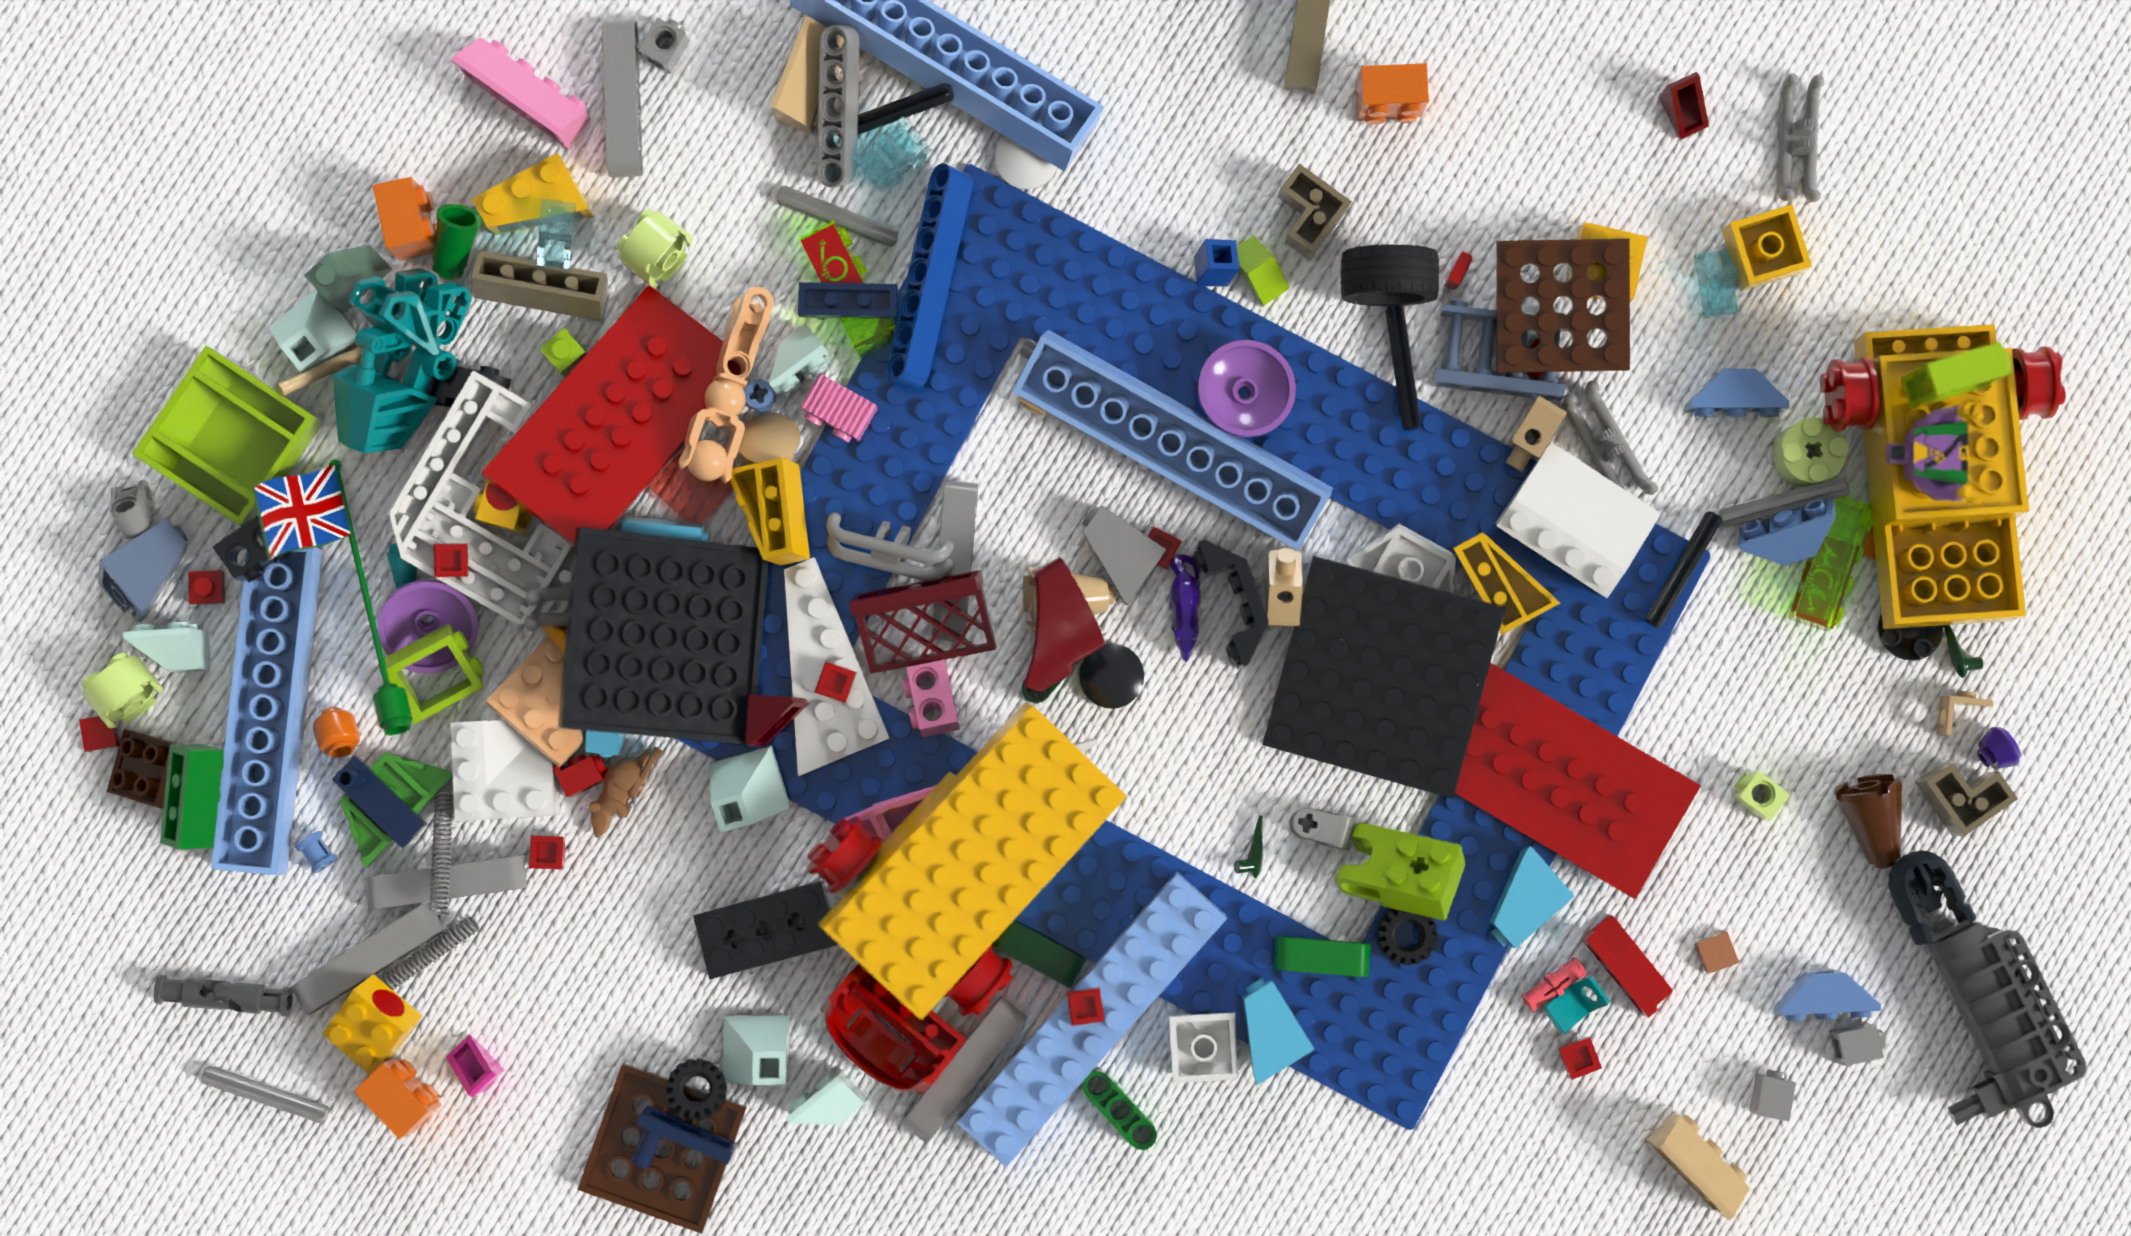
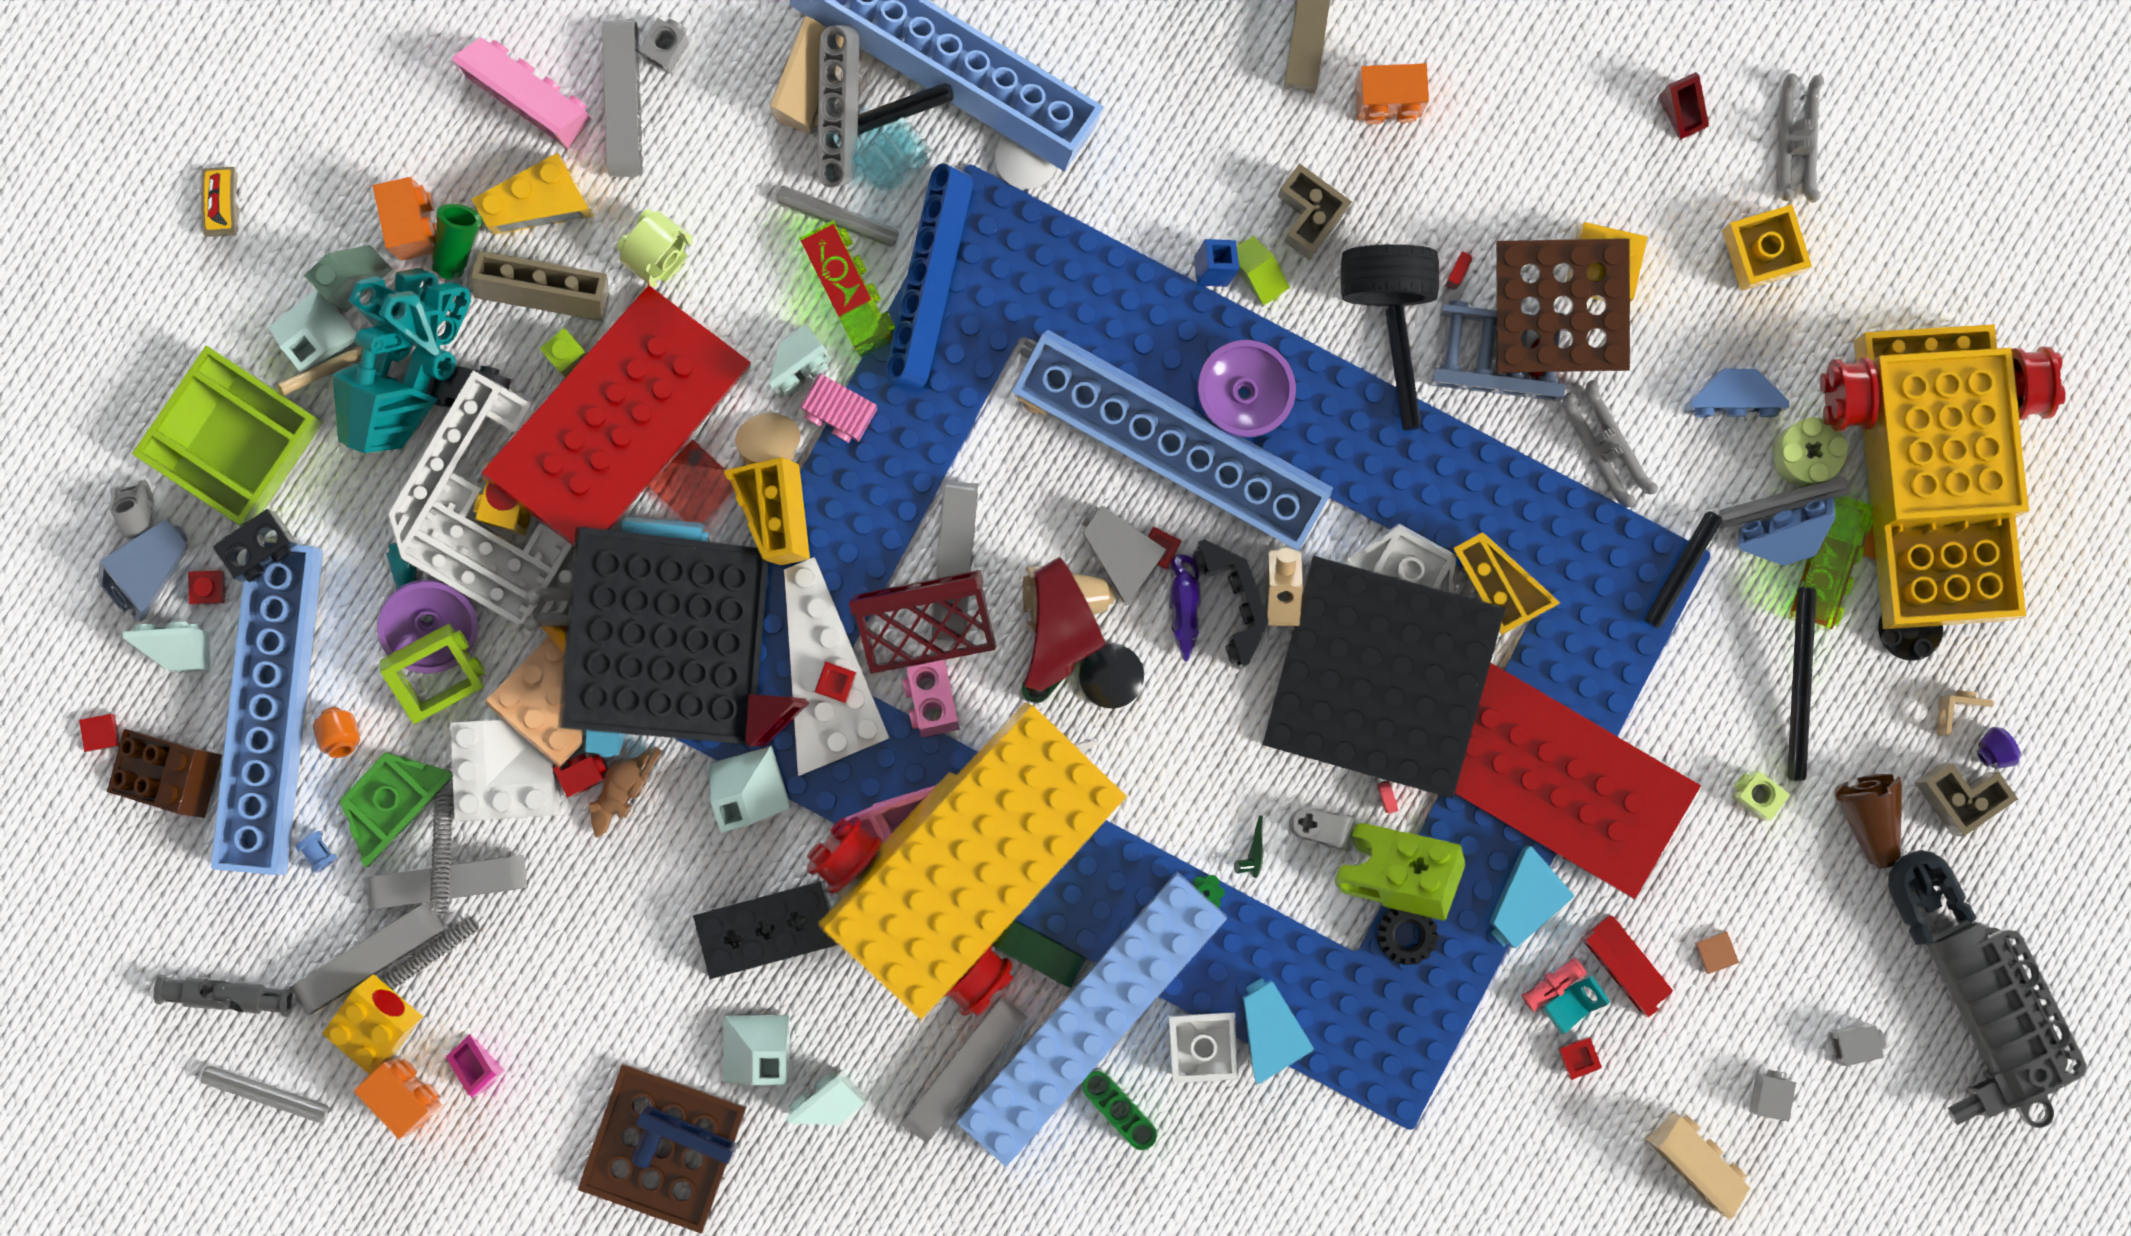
yellowish green brick [81,652,163,728] -> none
green brick [160,744,224,850] -> none
flag [252,459,413,736] -> none
dark blue piece [331,756,427,848] -> none
red tile [433,543,469,577] -> none
red plate [529,835,566,870] -> none
clear light blue slope [536,199,576,269] -> none
black tyre [666,1058,727,1121] -> none
light nougat piece [678,286,774,484] -> none
medium blue bush [744,379,776,413] -> none
dark blue piece [797,282,898,320] -> none
red piece [820,963,967,1095] -> none
light grey piece [826,512,954,582] -> none
red tile [1067,987,1105,1026] -> none
green beam [1273,936,1371,977] -> none
white slope [1495,441,1661,598] -> none
tan torso [1505,396,1567,472] -> none
clear light blue slope [1694,250,1739,318] -> none
medium blue slope [1774,971,1881,1021] -> none
torso [1886,399,1984,505] -> none
lime window [1900,341,2012,409] -> none
dark green bar [1943,625,1983,678] -> none
none -> slope [201,167,239,237]
none -> green plant [1193,875,1225,908]
none -> coral tile [1377,780,1399,814]
none -> black axle [1787,587,1817,781]

